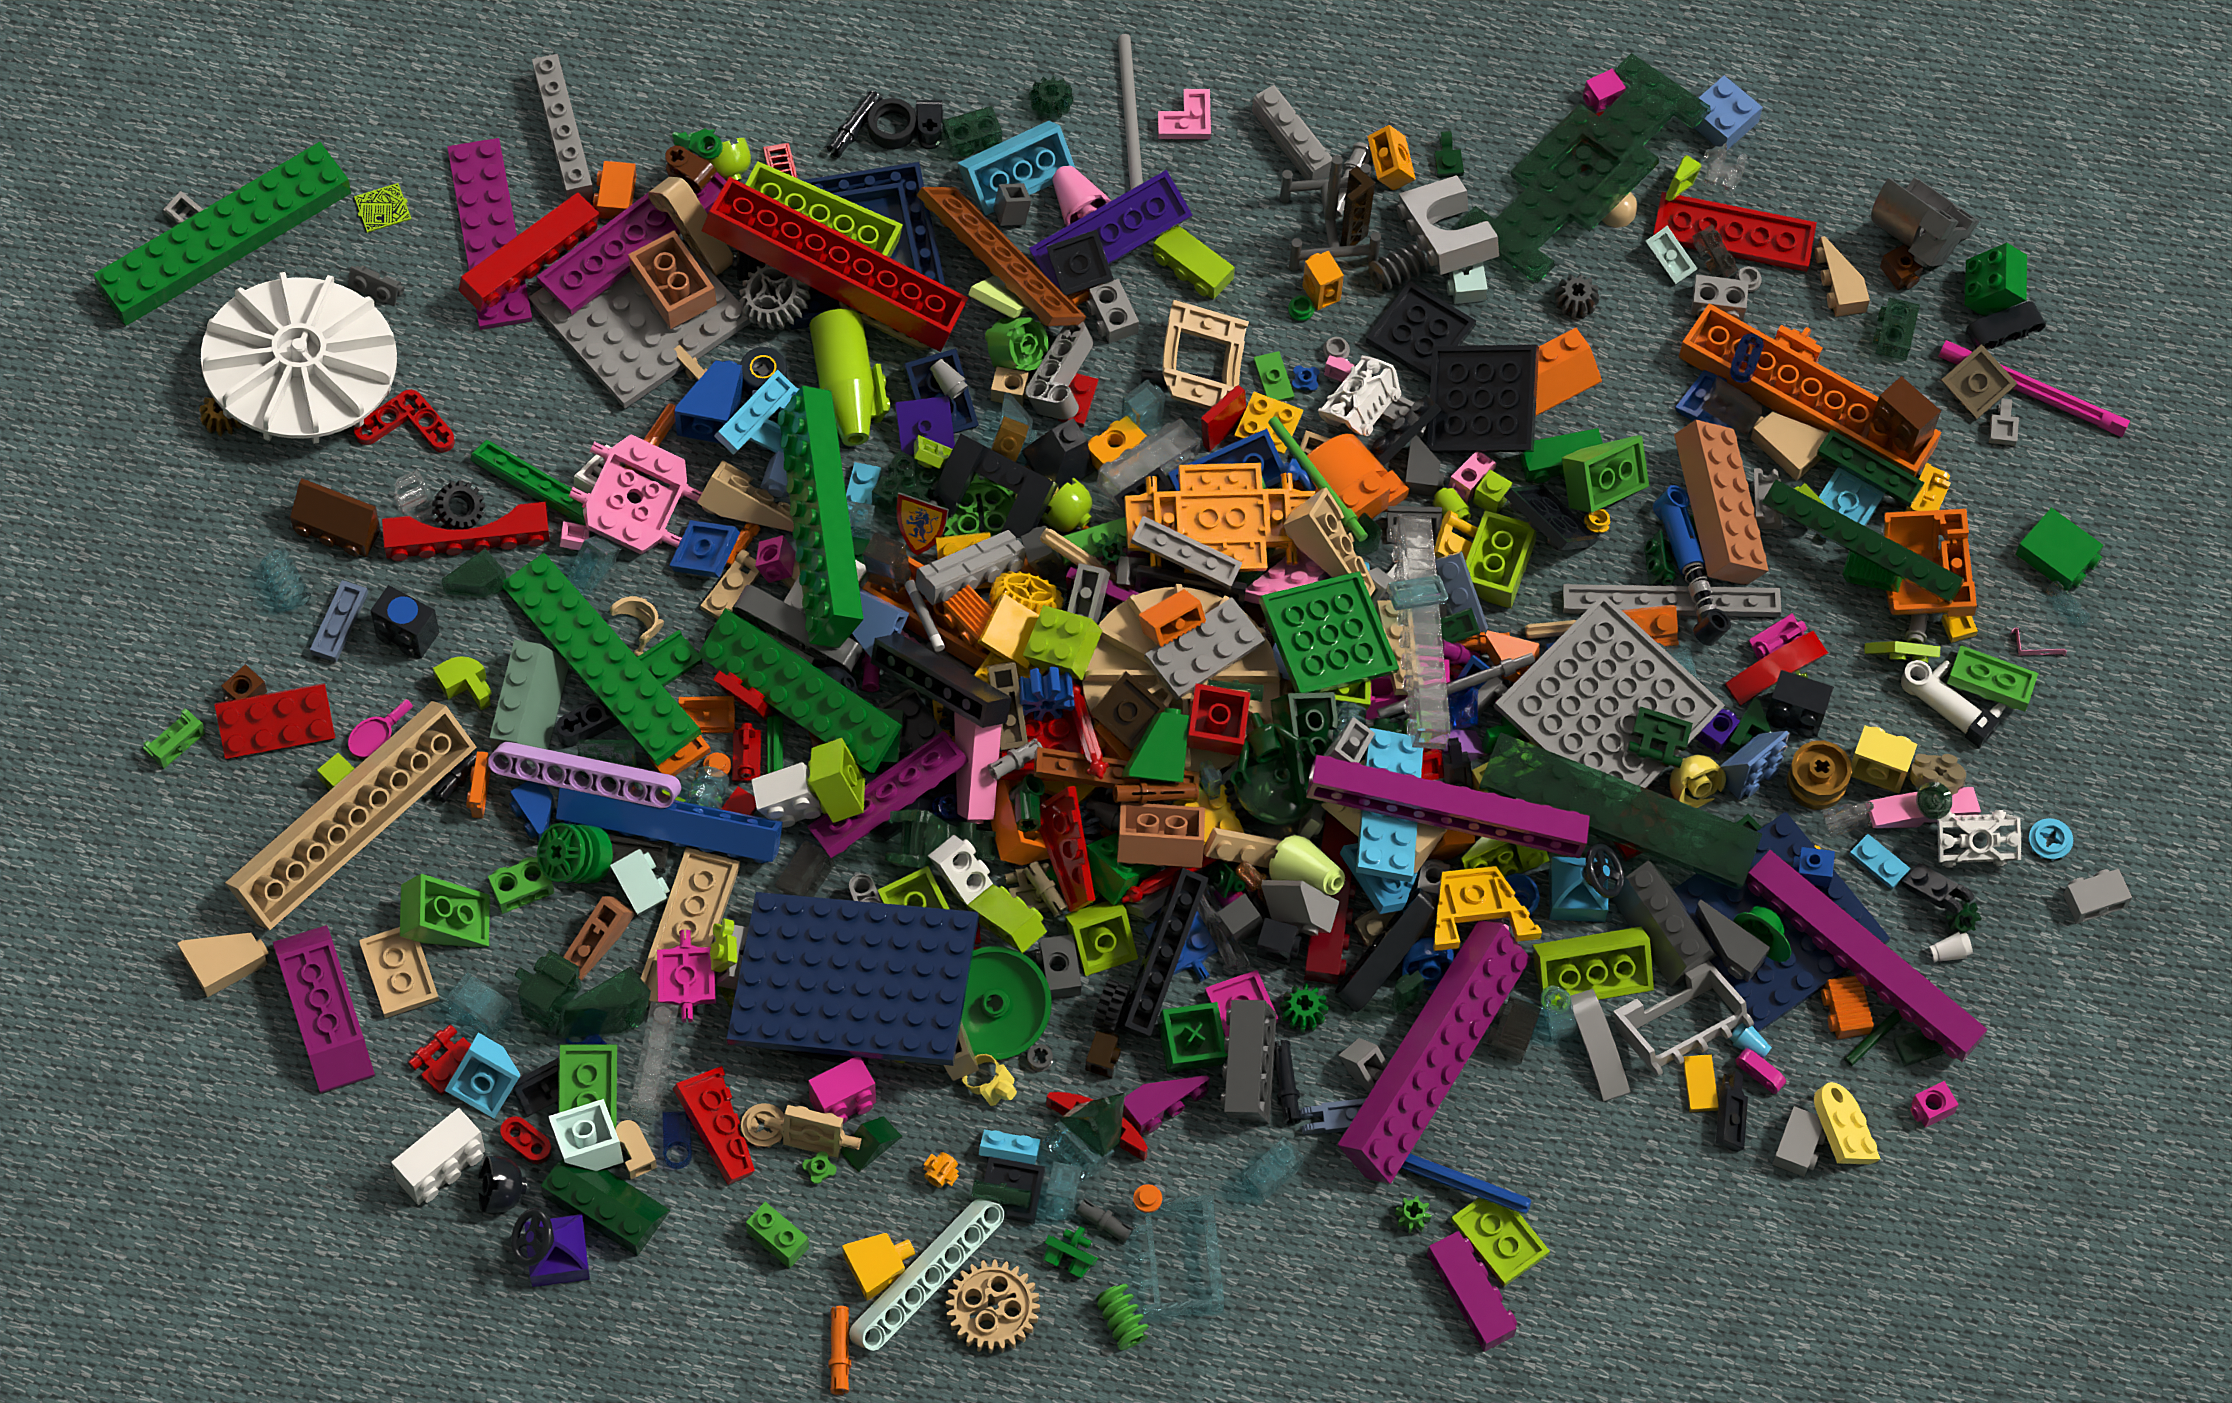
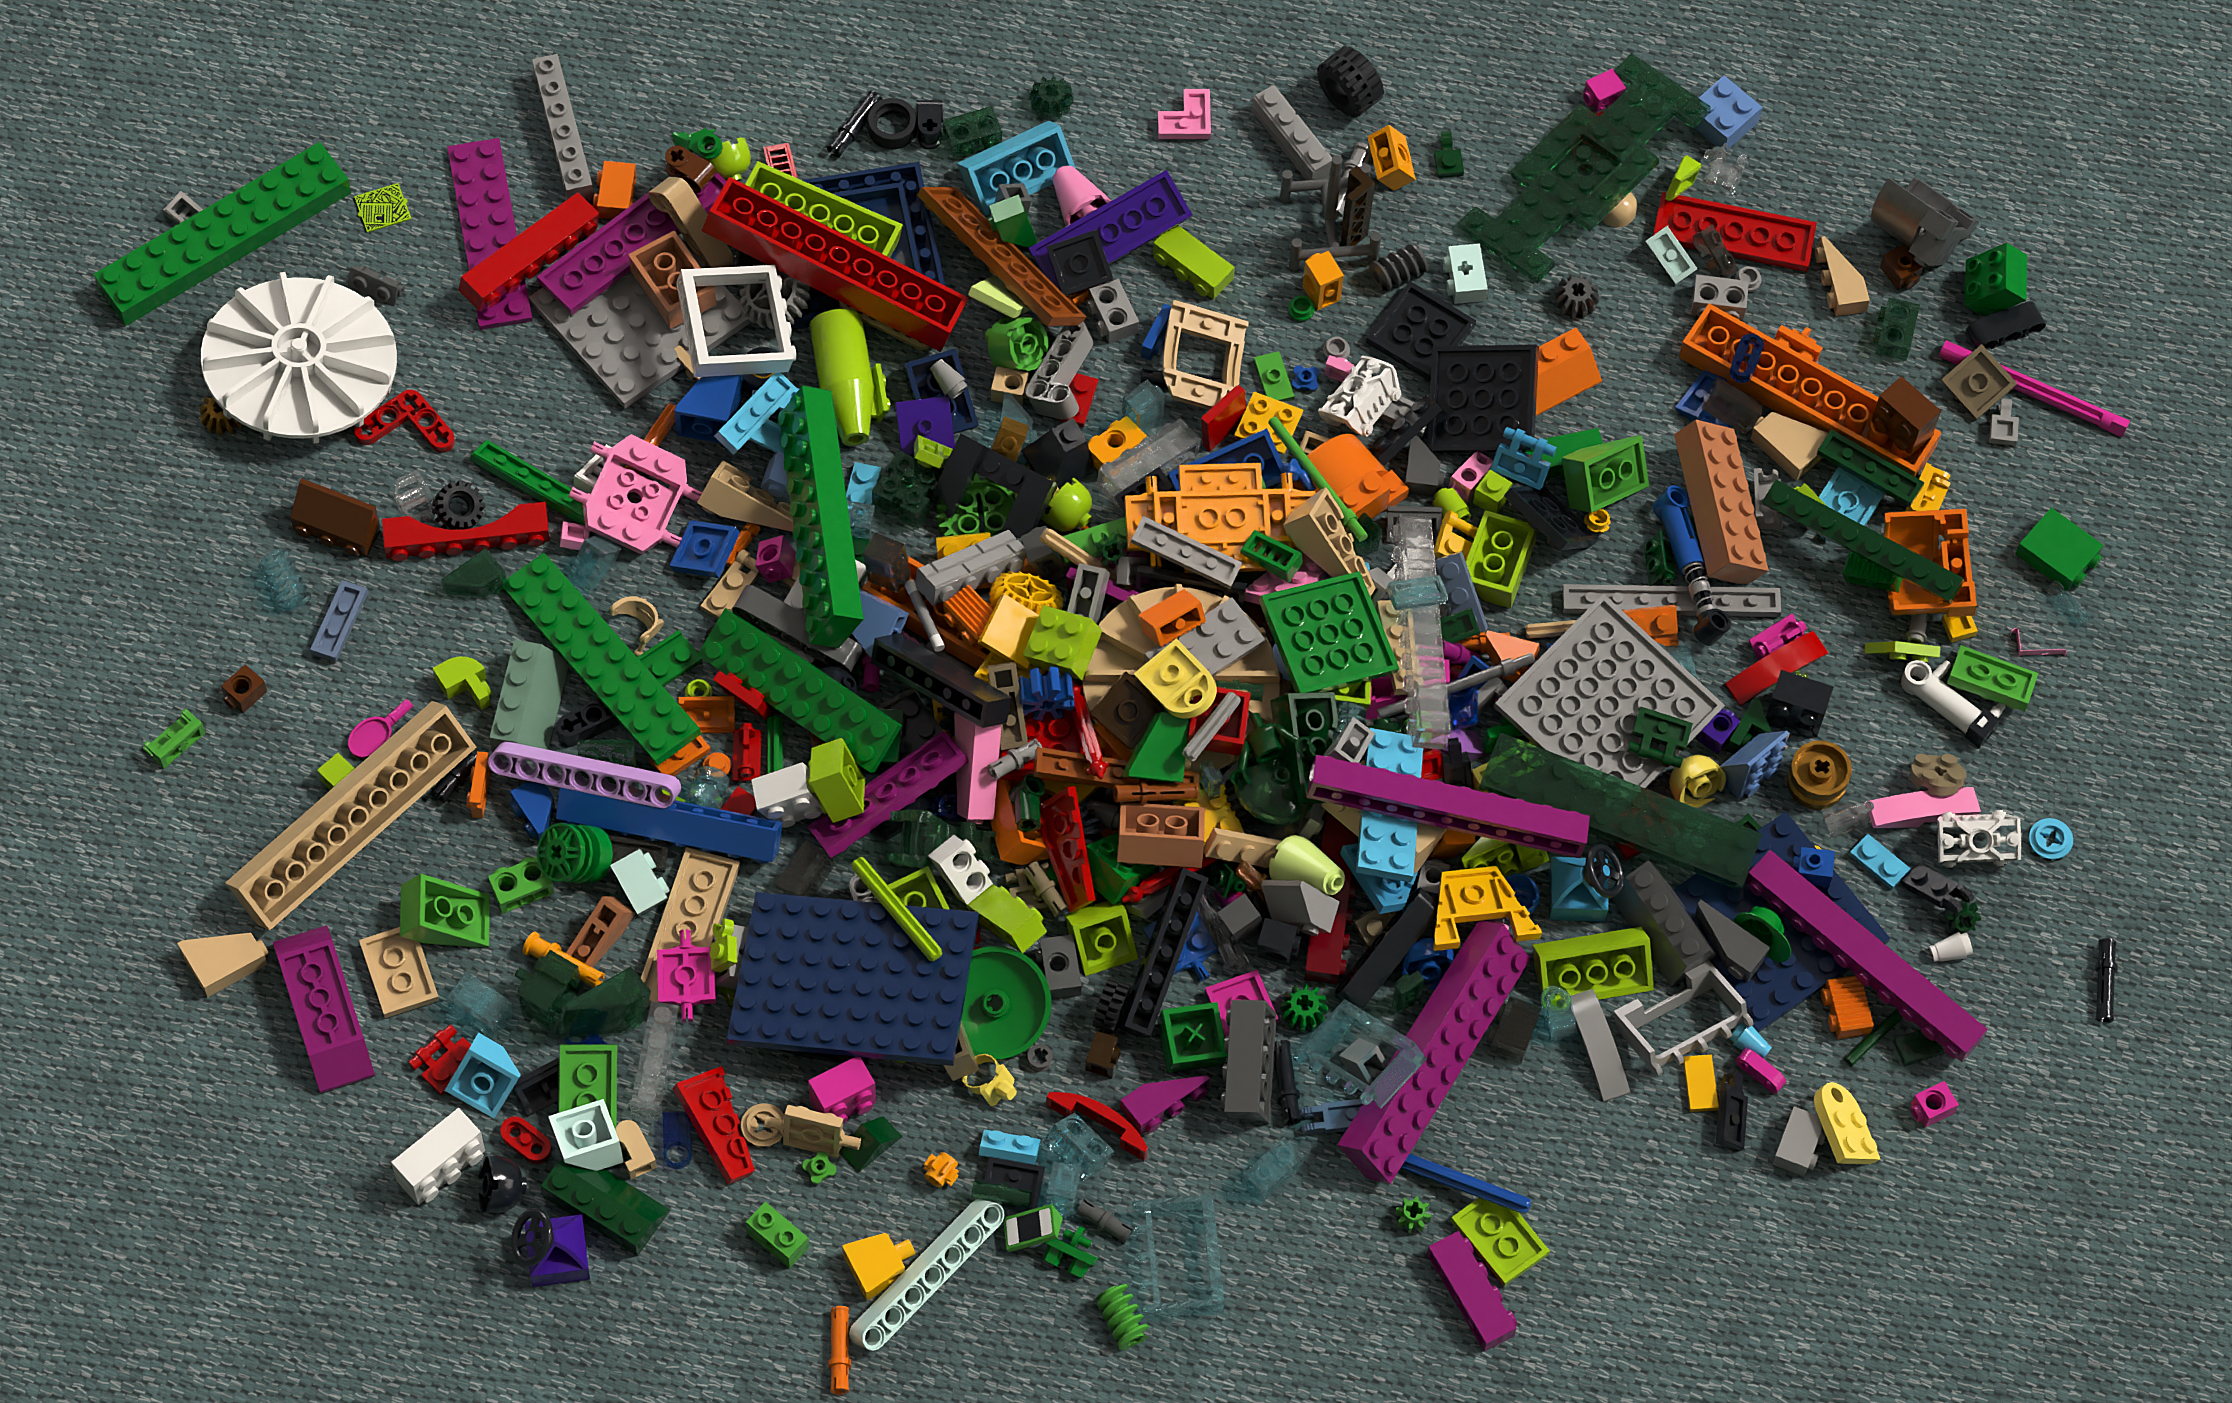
red plate [214,683,335,759] -> none
black brick [370,585,440,658] -> none
shield [897,493,949,555] -> none
tan gear [946,1259,1040,1353] -> none
clear green slope [1060,1092,1125,1157] -> none
light grey piece [1118,34,1143,190] -> none
orange plate [1133,1184,1162,1213] -> none
light grey arch [1397,175,1499,275] -> none
light yellow brick [1851,725,1917,794] -> none
clear green cone [1916,782,1953,820] -> none
light grey brick [2063,869,2132,924] -> none
none -> light orange pin [522,932,605,989]
none -> white window [676,265,796,377]
none -> lime plate [685,679,713,697]
none -> lime axle [851,857,942,962]
none -> green slope [988,194,1038,248]
none -> slope [1004,1204,1063,1252]
none -> light yellow plate [1134,638,1217,718]
none -> blue plate [1141,304,1171,361]
none -> light grey axle [1182,692,1241,761]
none -> green slope [1240,530,1303,582]
none -> clear light blue hinge [1293,999,1427,1109]
none -> black tyre [1316,46,1384,118]
none -> dark azure plate [1490,427,1557,490]
none -> black pin [2095,938,2118,1023]

